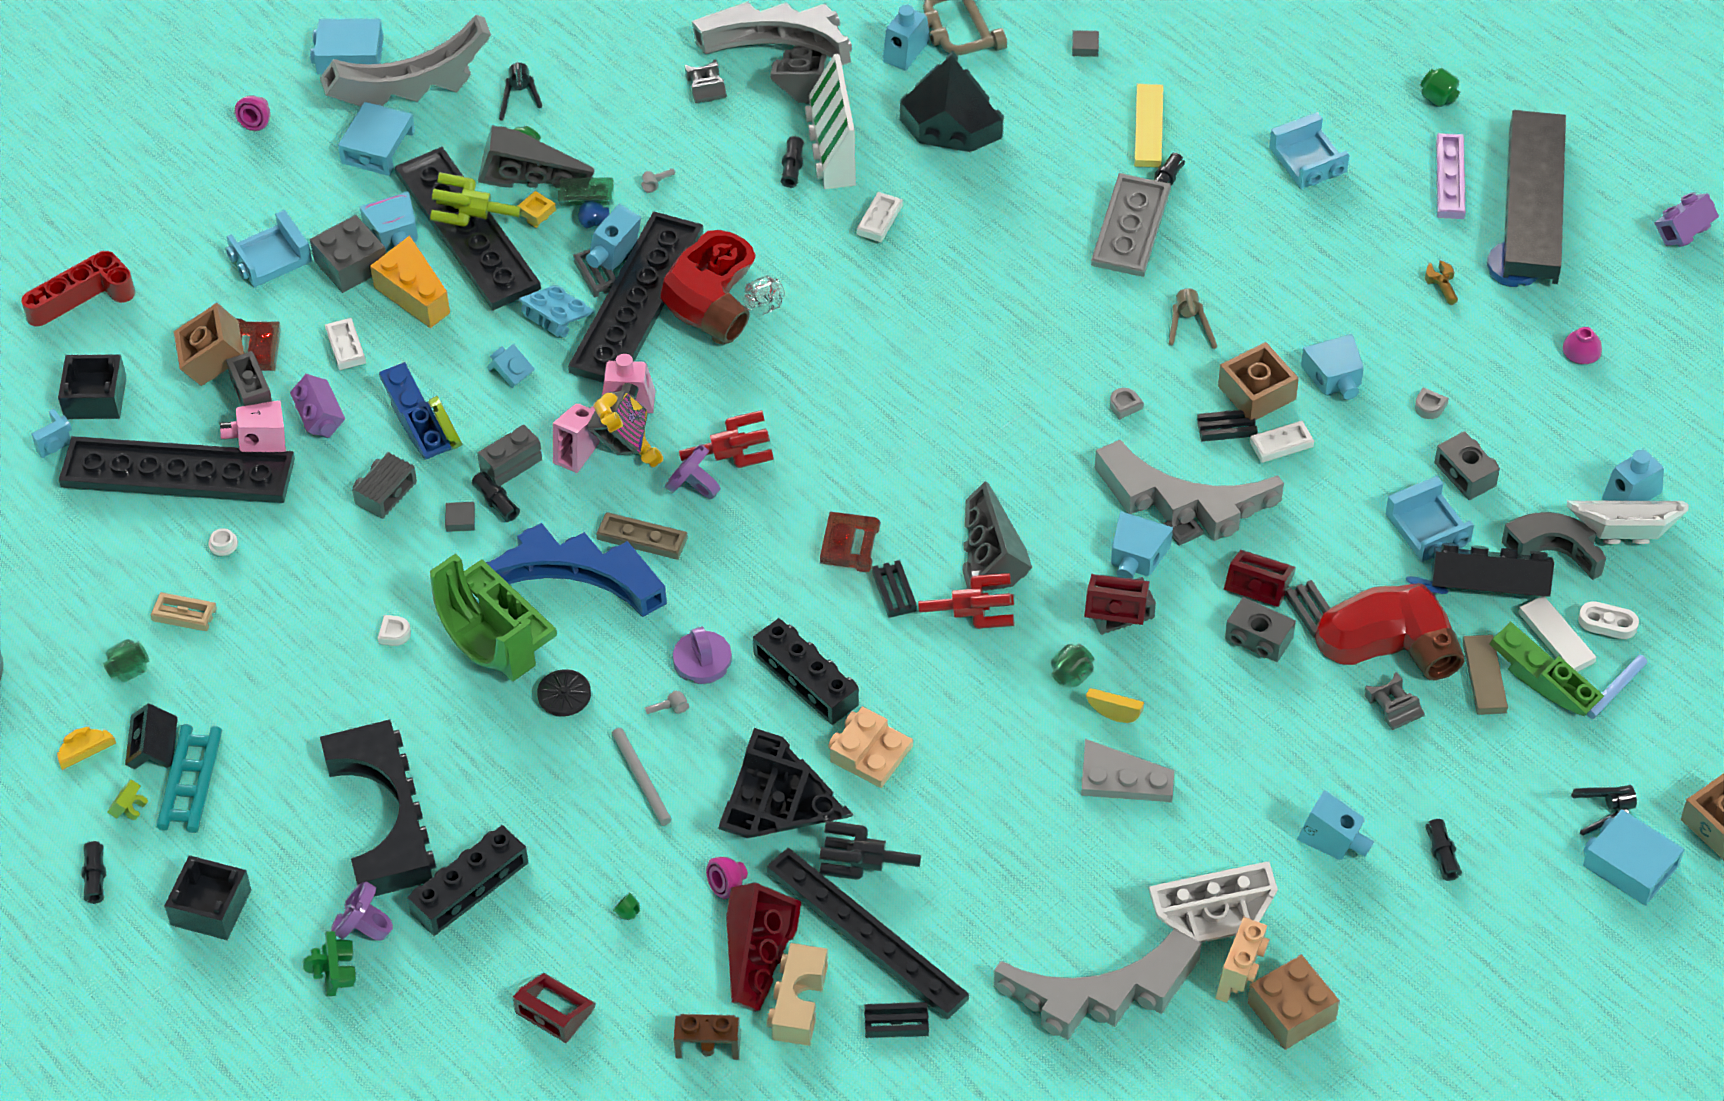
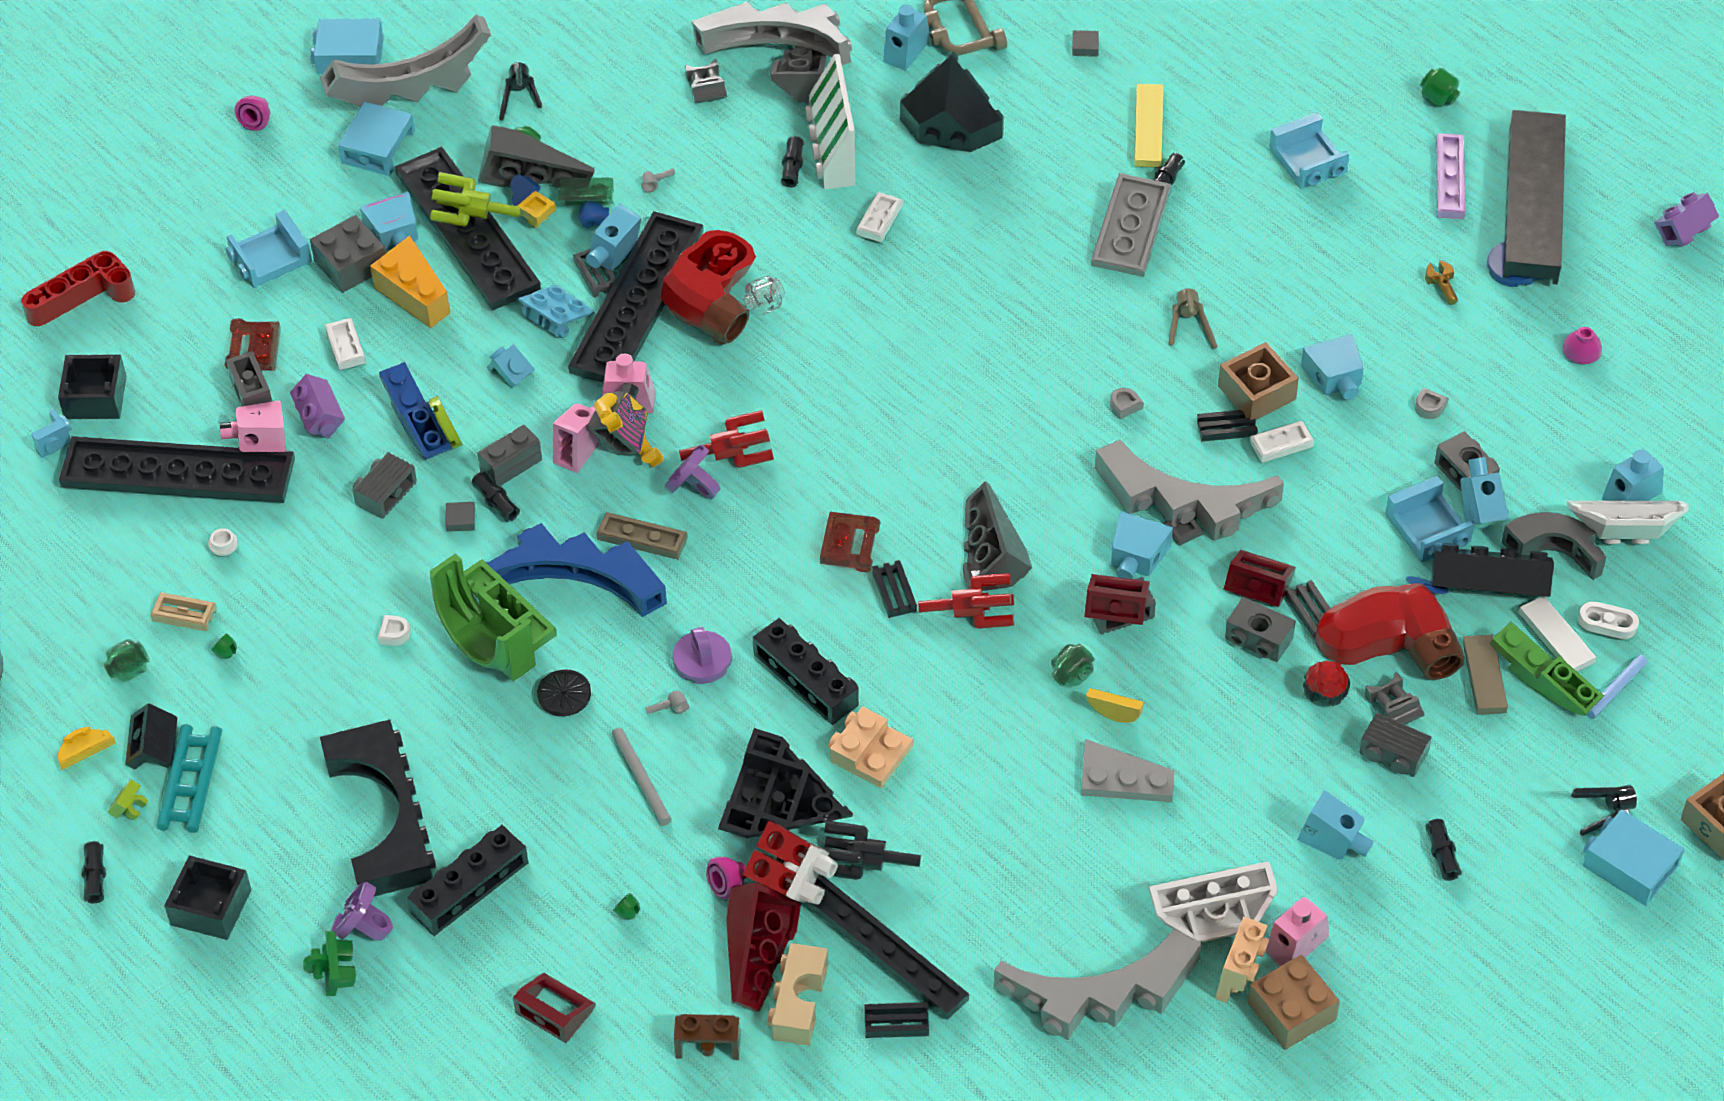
medium nougat brick [174,303,244,386] -> none
none -> green hinge [211,633,237,659]
none -> blue tile [510,174,541,206]
none -> hips [742,821,838,905]
none -> bright pink torso [1265,897,1329,966]
none -> red piece [1303,661,1350,706]
none -> dark grey brick [1359,713,1432,777]
none -> medium azure torso [1460,457,1509,524]

